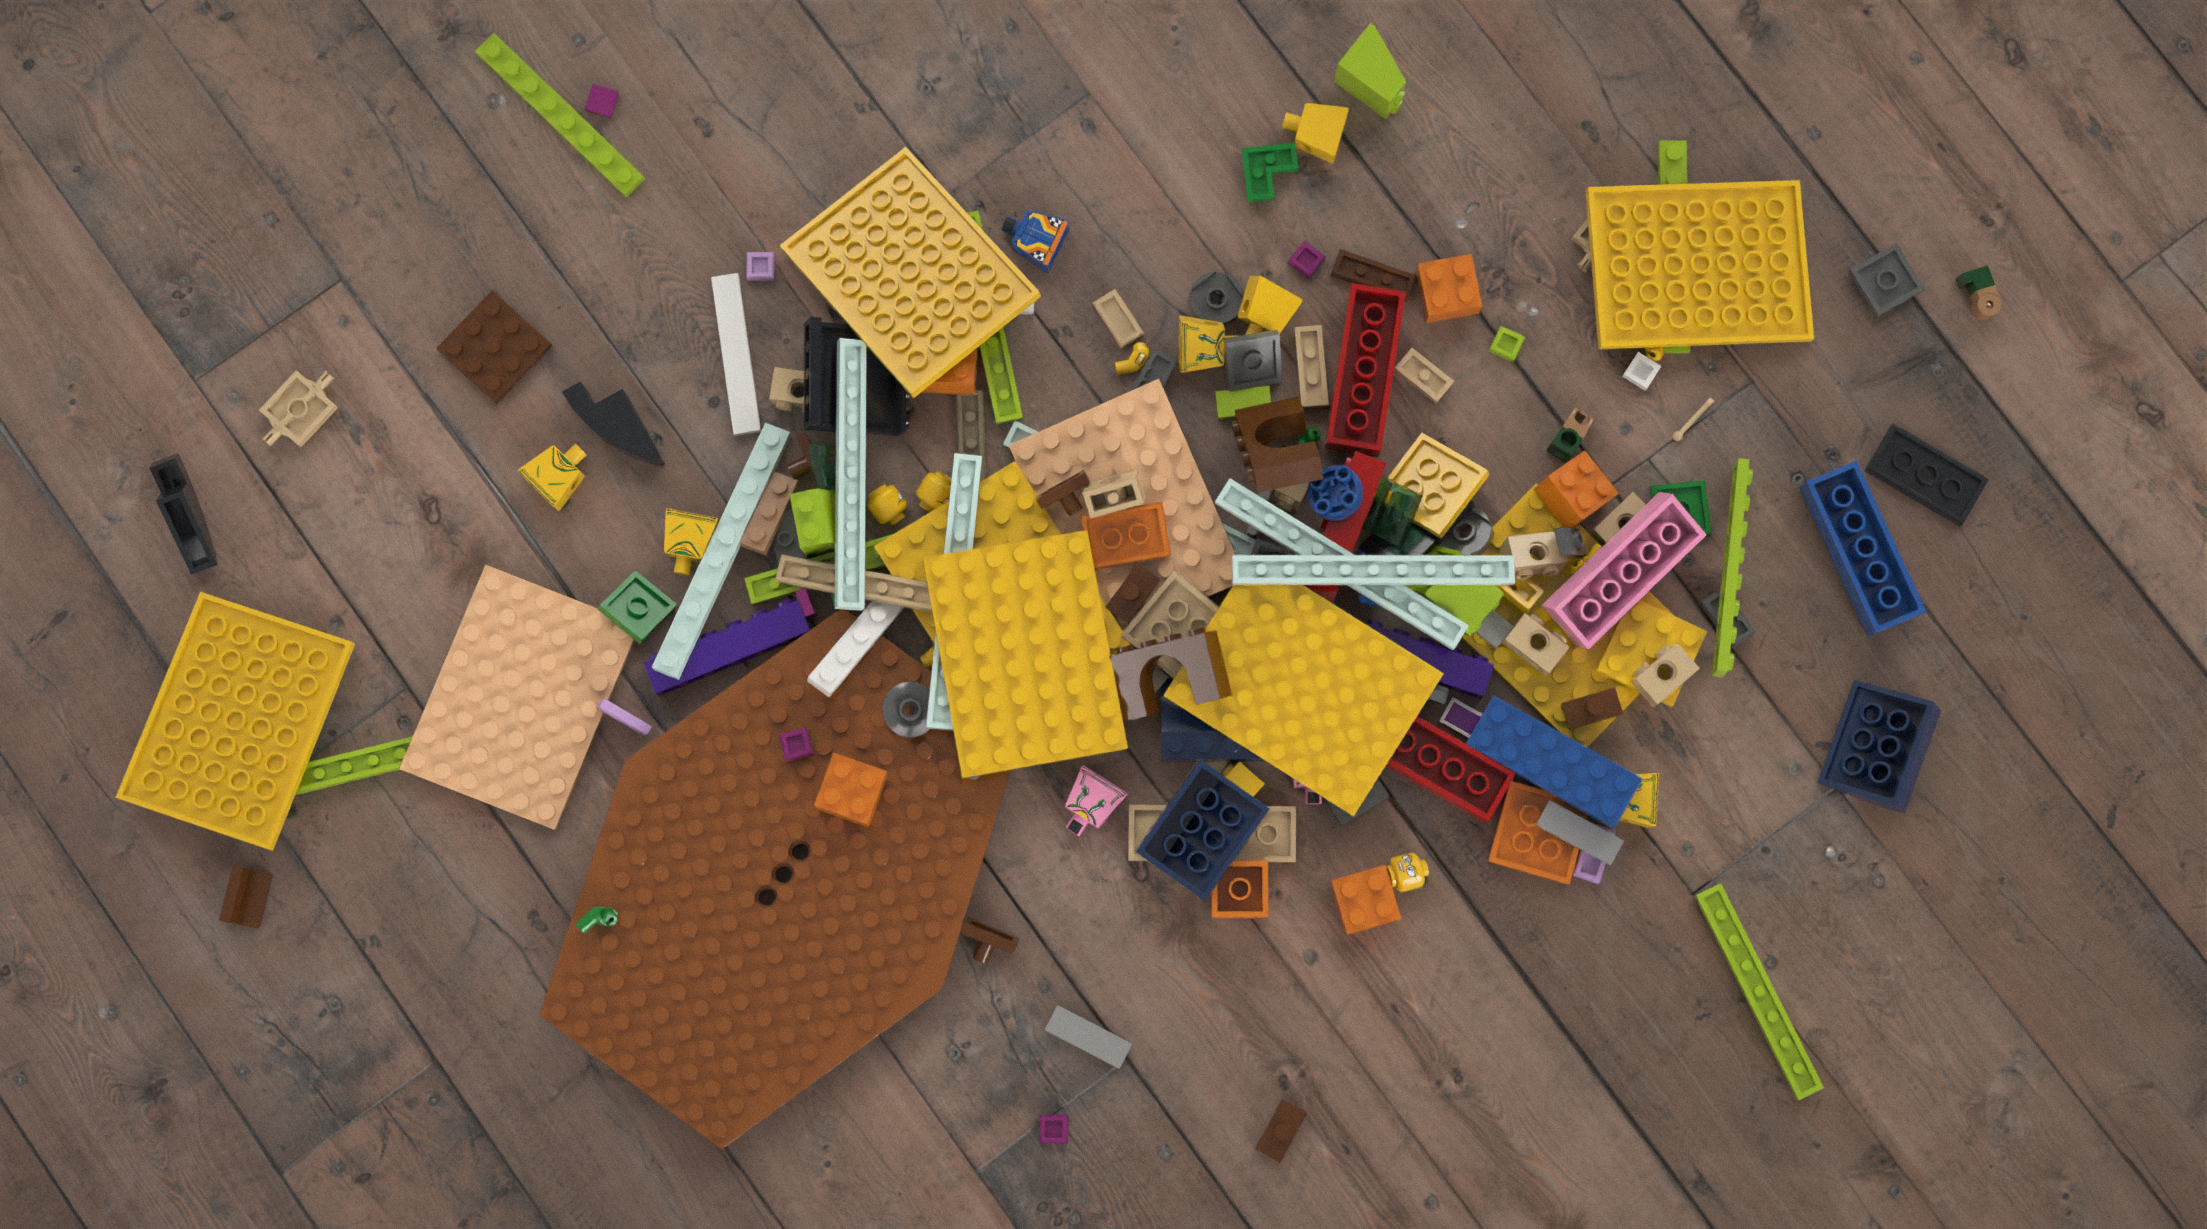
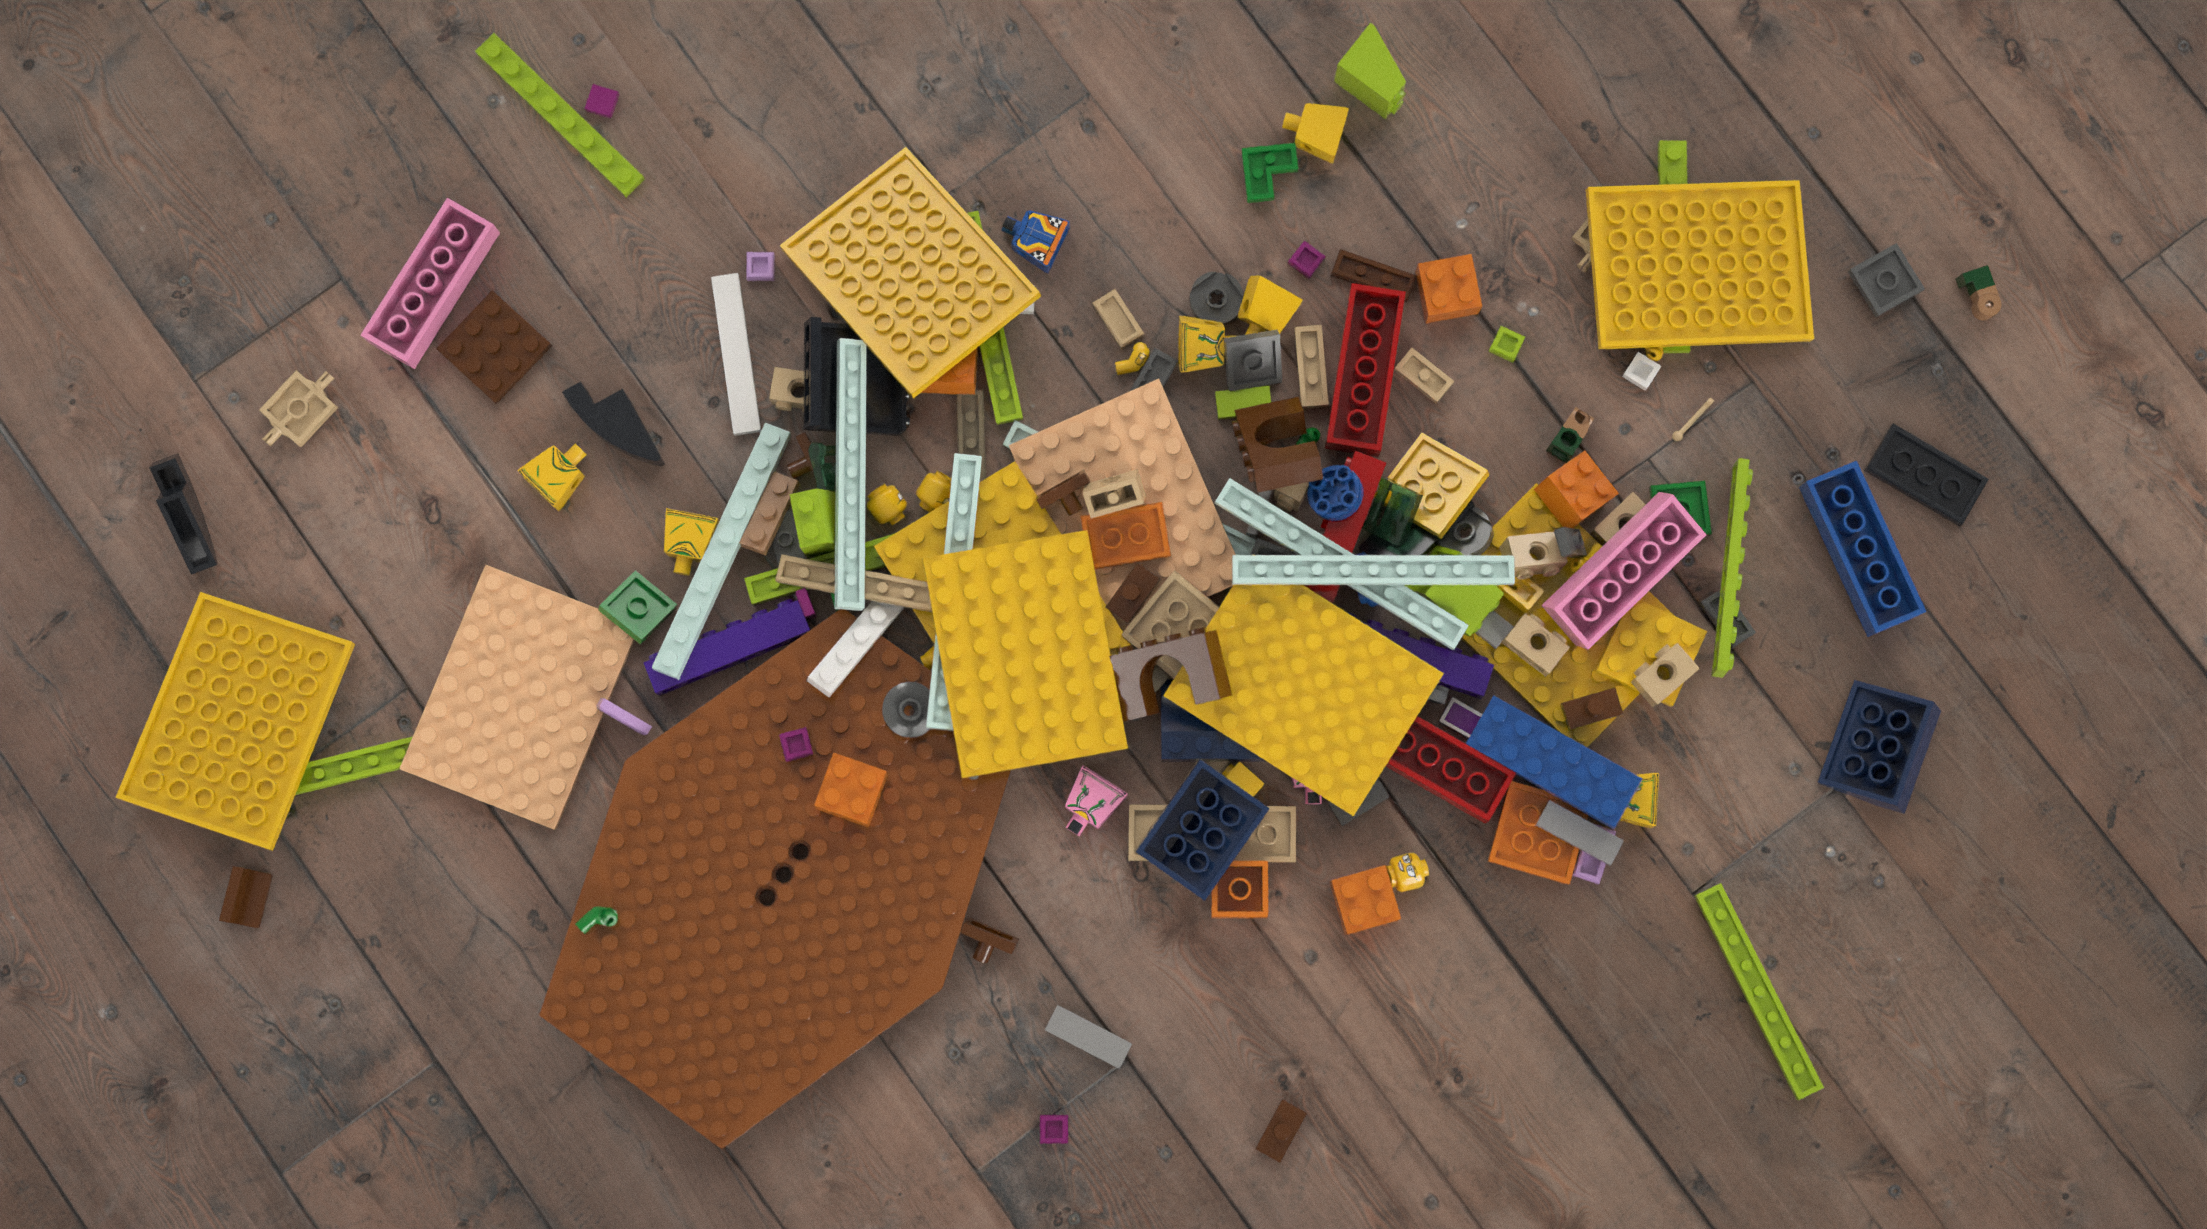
none -> bright pink brick [361,198,500,369]

